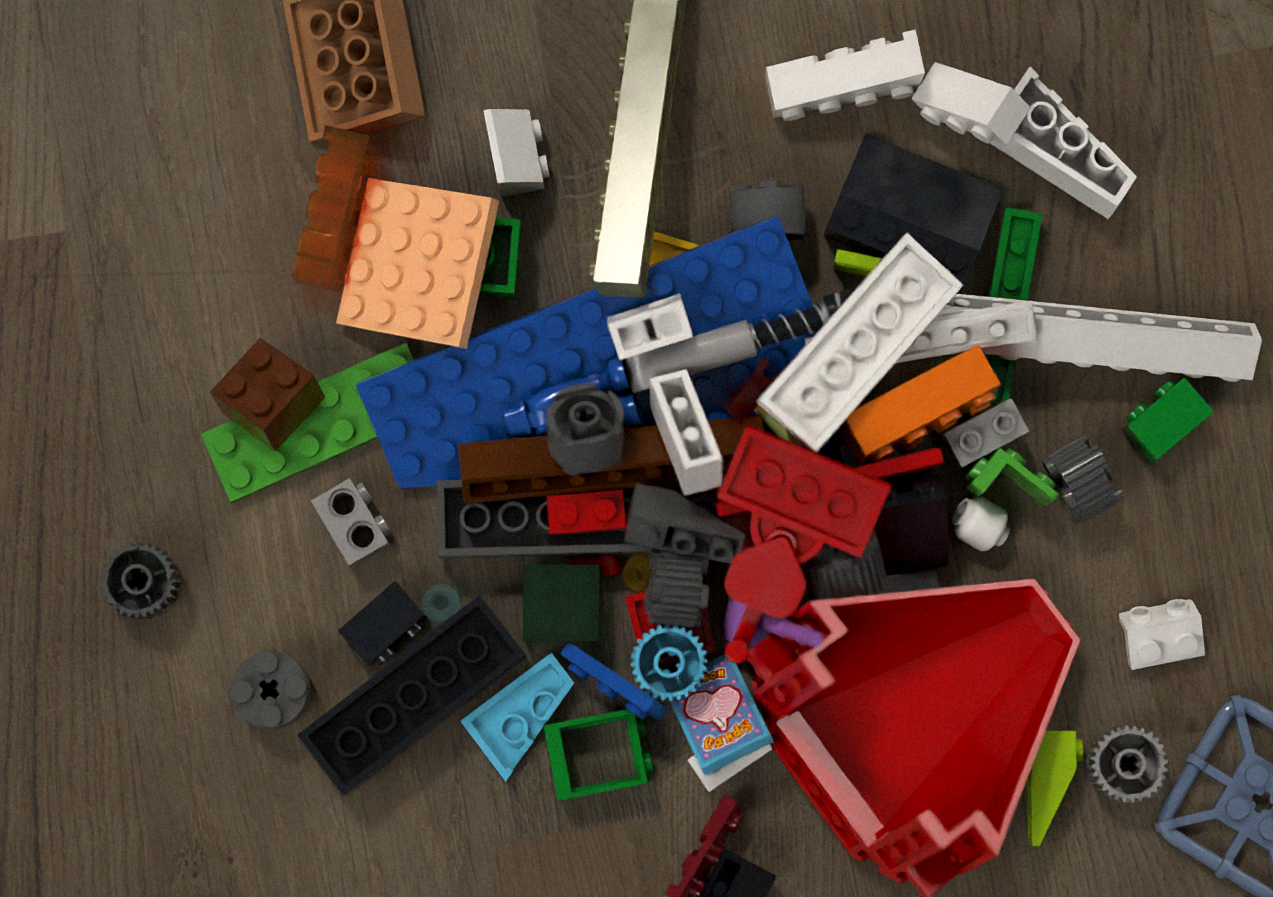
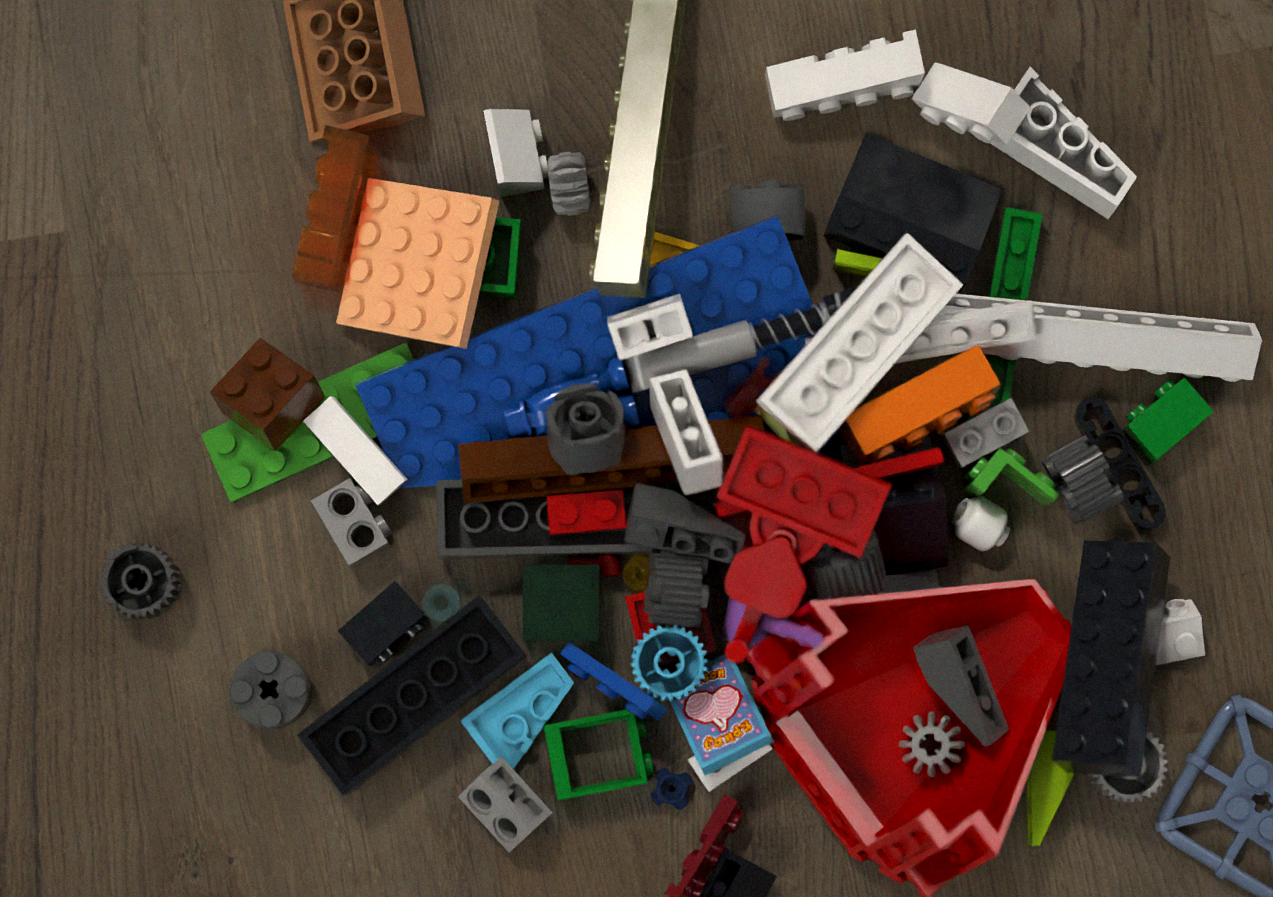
none -> white tile [304,396,408,505]
none -> light grey brick [458,756,553,853]
none -> light grey gear [547,151,591,216]
none -> dark blue plate [651,768,692,809]
none -> light grey gear [899,712,965,777]
none -> dark grey slope [913,625,1010,746]
none -> black brick [1052,540,1170,777]
none -> black beam [1074,397,1166,530]

